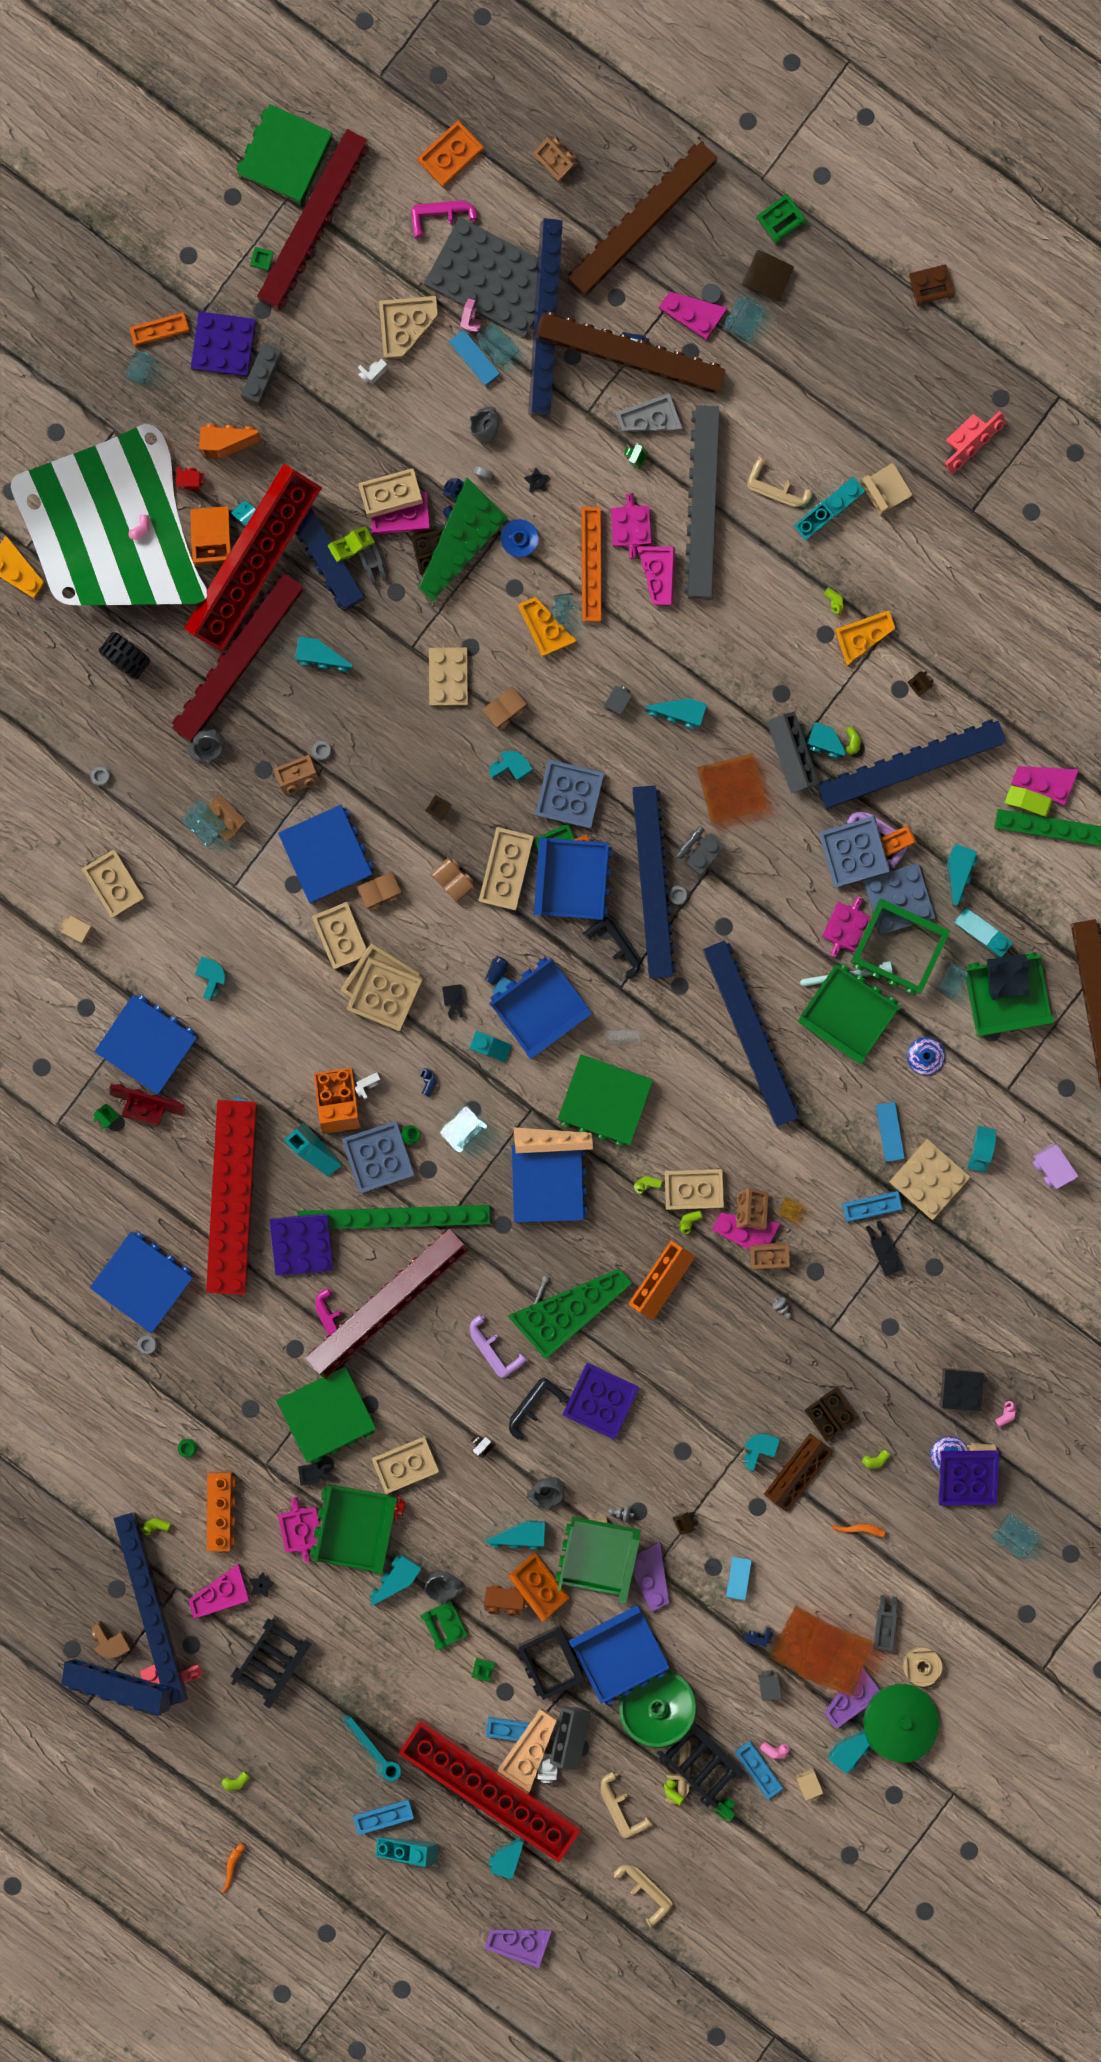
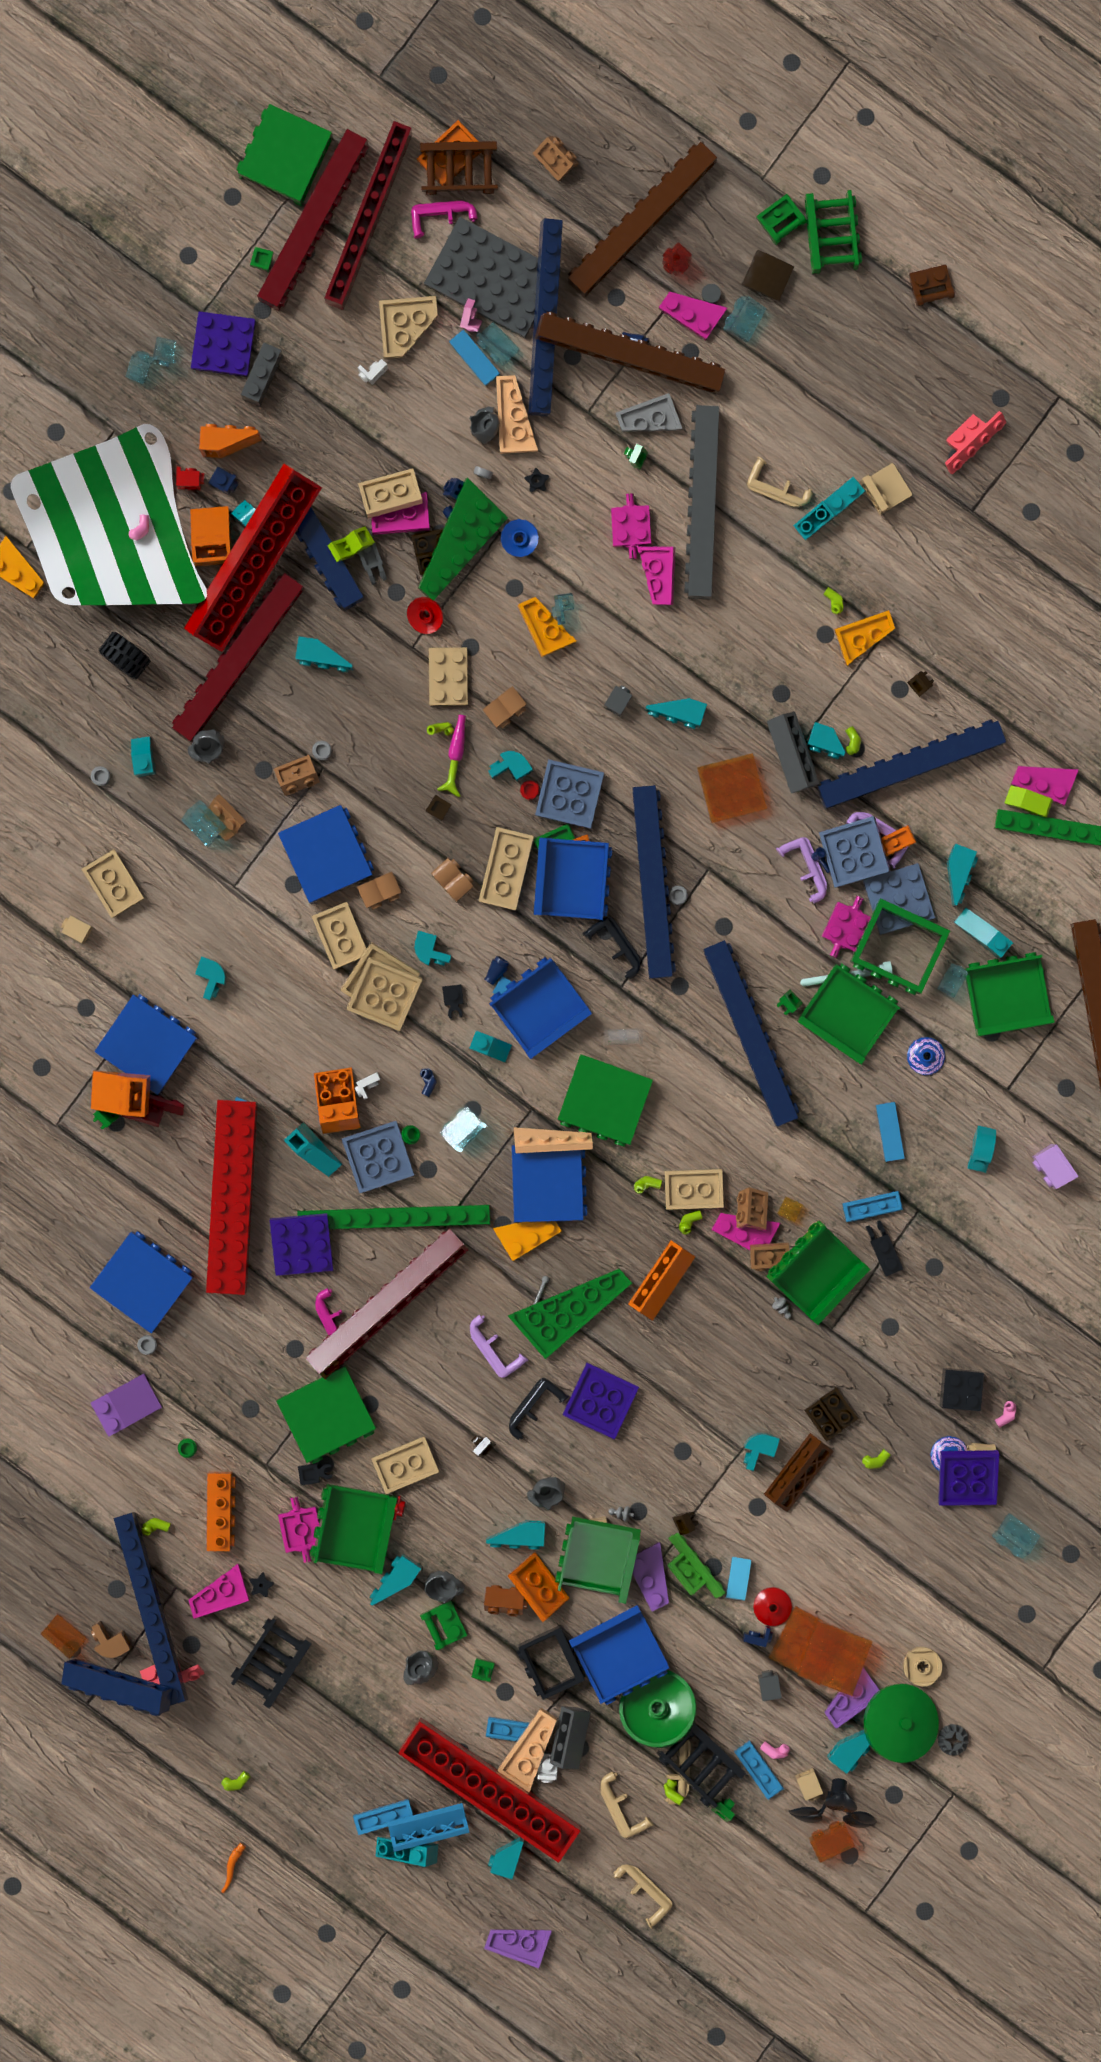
orange tile [129,312,190,347] -> none
teal piece [341,1715,401,1782] -> none
orange plate [581,507,601,622] -> none
dark grey brick [675,825,725,876] -> none
orange animal [831,1524,885,1538] -> none
dark grey hinge [873,1595,897,1652] -> none
tan plate [889,1139,970,1220] -> none
black brick [987,954,1030,1000] -> none
none -> clear orange panel [41,1614,87,1659]
none -> orange slope [91,1070,151,1117]
none -> medium lavender slope [91,1374,162,1437]
none -> teal slope [131,736,156,777]
none -> clear light blue bracket [153,337,177,367]
none -> dark blue bracket [208,467,239,495]
none -> dark red brick [324,121,412,310]
none -> dark azure fence [387,1803,469,1852]
none -> dark grey hair [403,1650,439,1685]
none -> red dish [407,597,443,634]
none -> teal brick [414,931,452,966]
none -> reddish brown fence [420,141,498,195]
none -> lime arm [427,722,454,736]
none -> dark pink piece [437,715,466,797]
none -> light orange wing [493,1221,562,1261]
none -> light nougat wing [496,375,538,454]
none -> red tile [520,780,539,800]
none -> clear red brick [662,242,692,276]
none -> bright green bracket [667,1533,725,1598]
none -> red dish [753,1587,792,1626]
none -> green panel [766,1220,870,1325]
none -> lavender piece [776,837,827,903]
none -> green tile [777,989,803,1015]
none -> black plant [789,1778,877,1828]
none -> green fence [804,190,862,274]
none -> clear orange brick [809,1821,855,1863]
none -> dark blue hand [811,847,830,873]
none -> dark grey gear [938,1724,969,1756]

